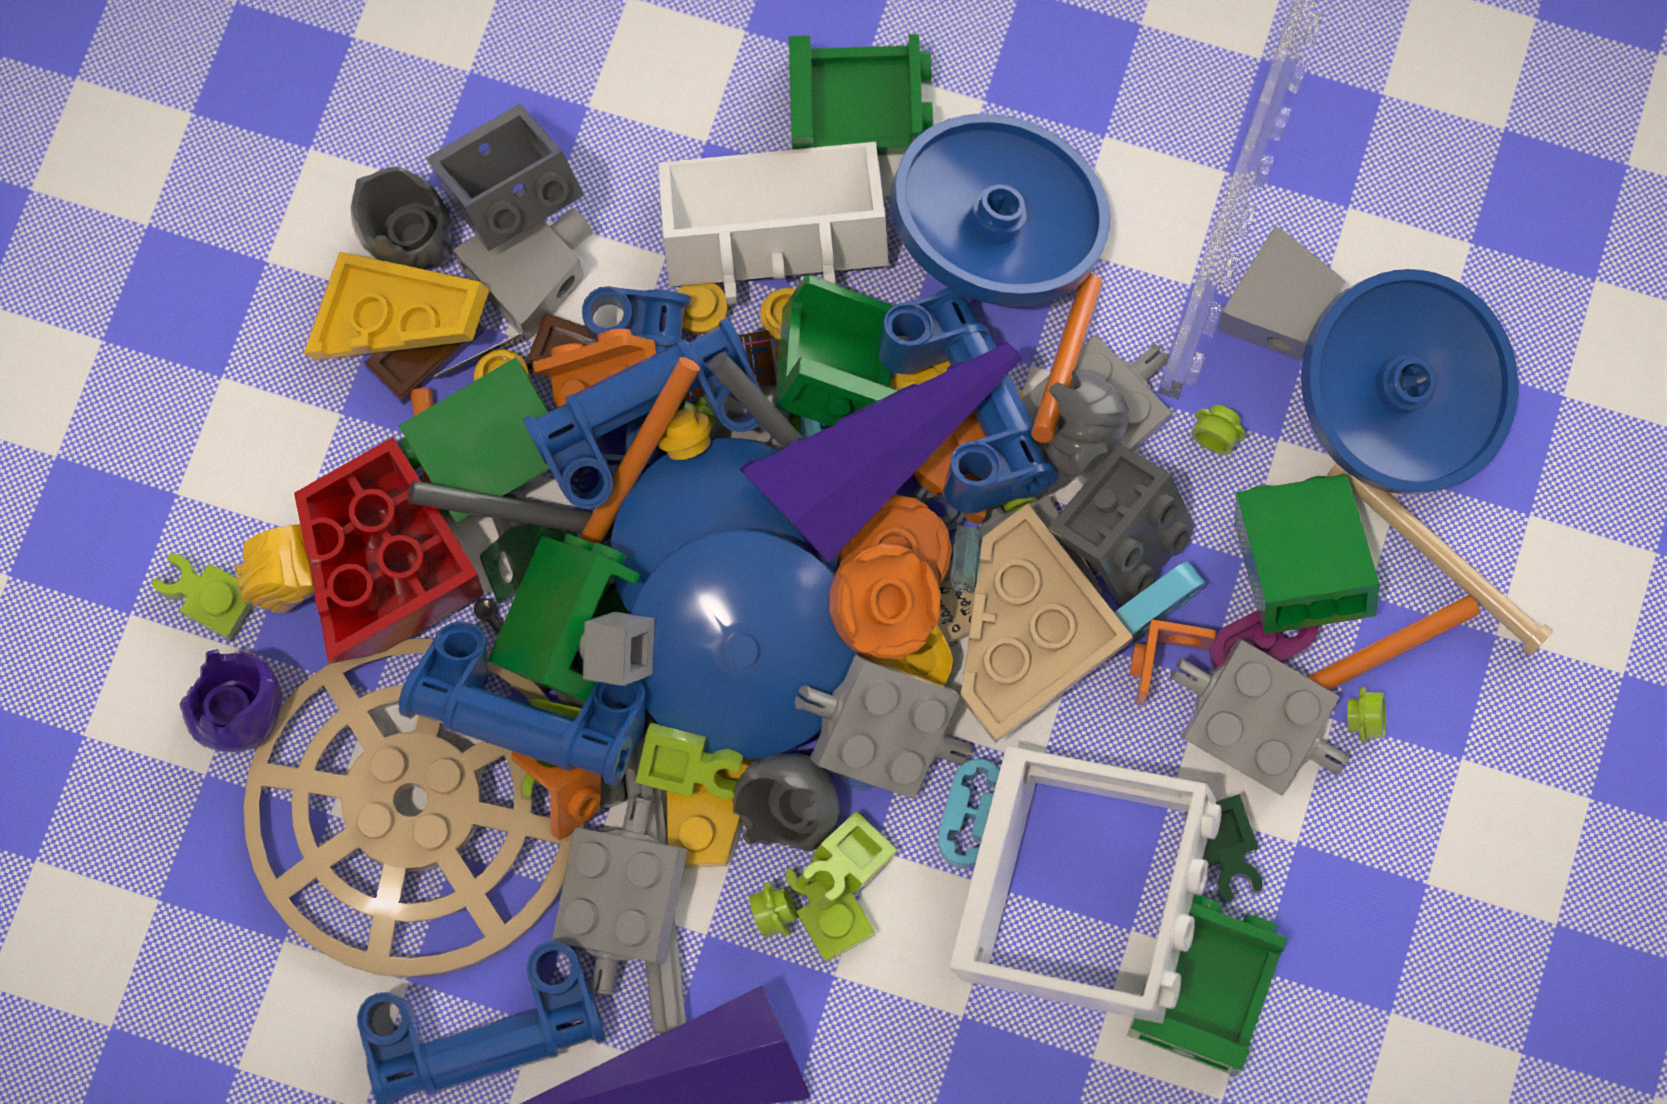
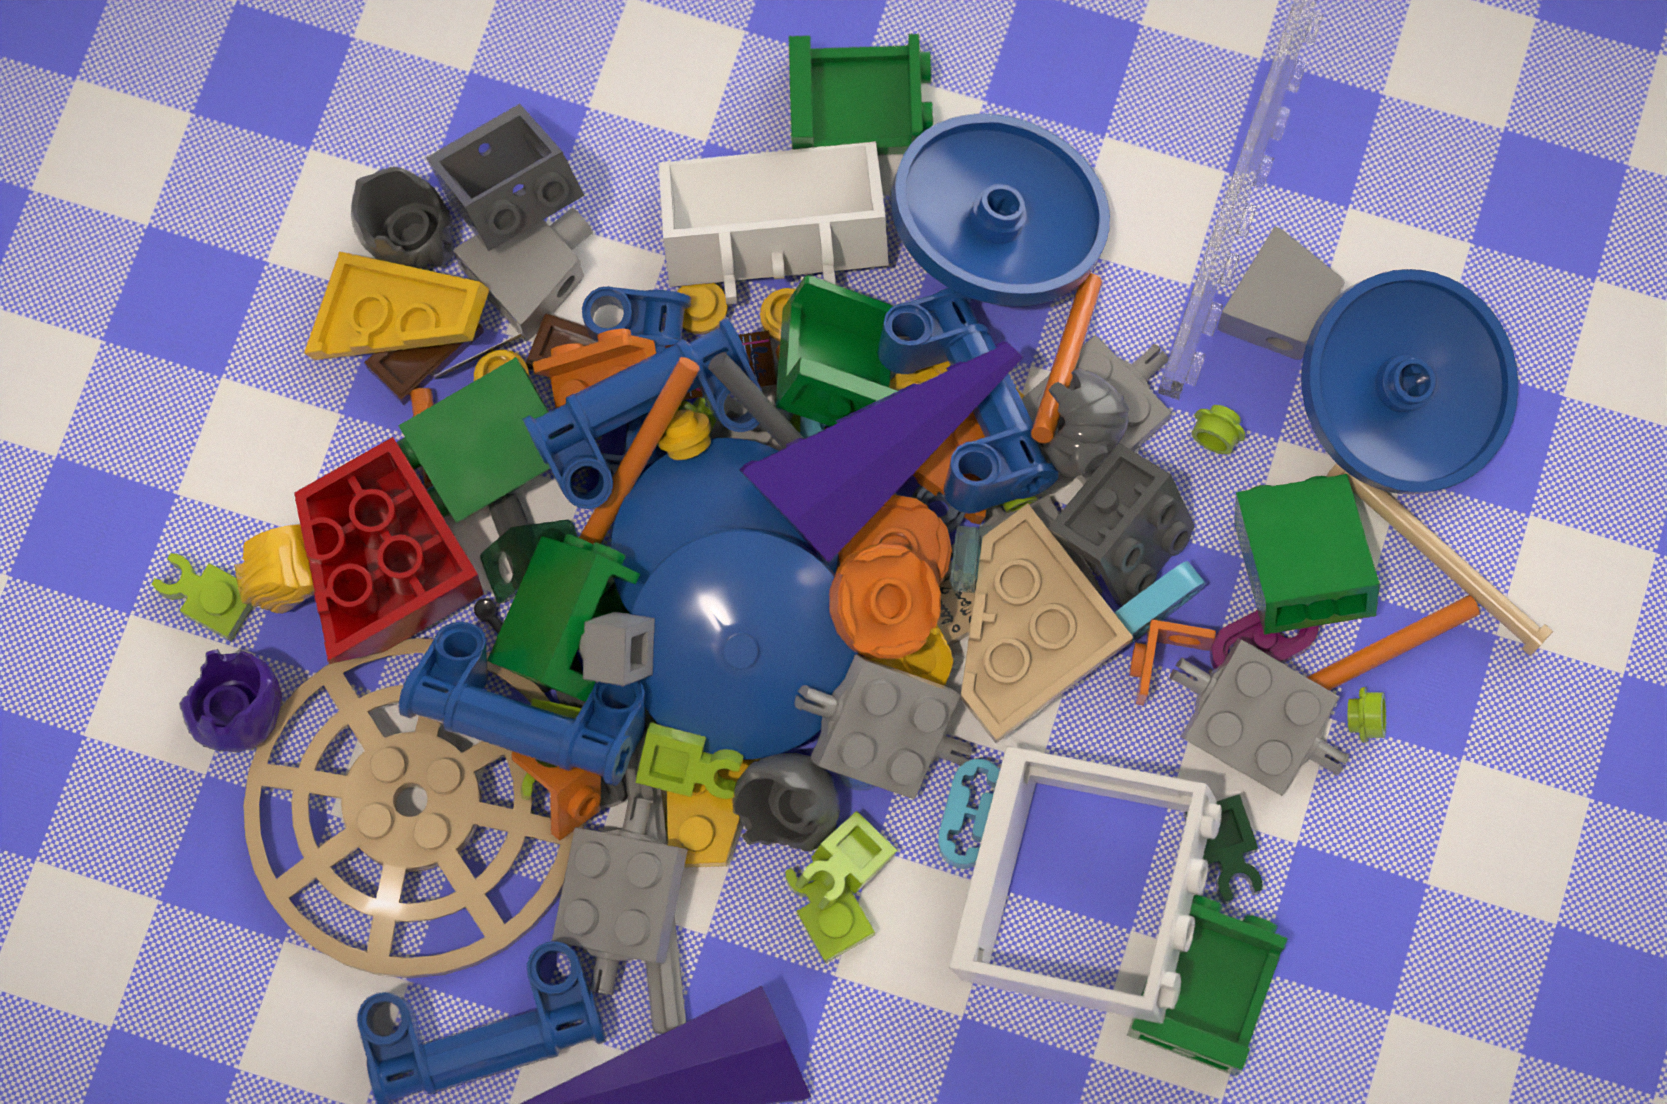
dark grey bar [408,481,616,538] -> none
lime plate [749,882,797,938] -> none

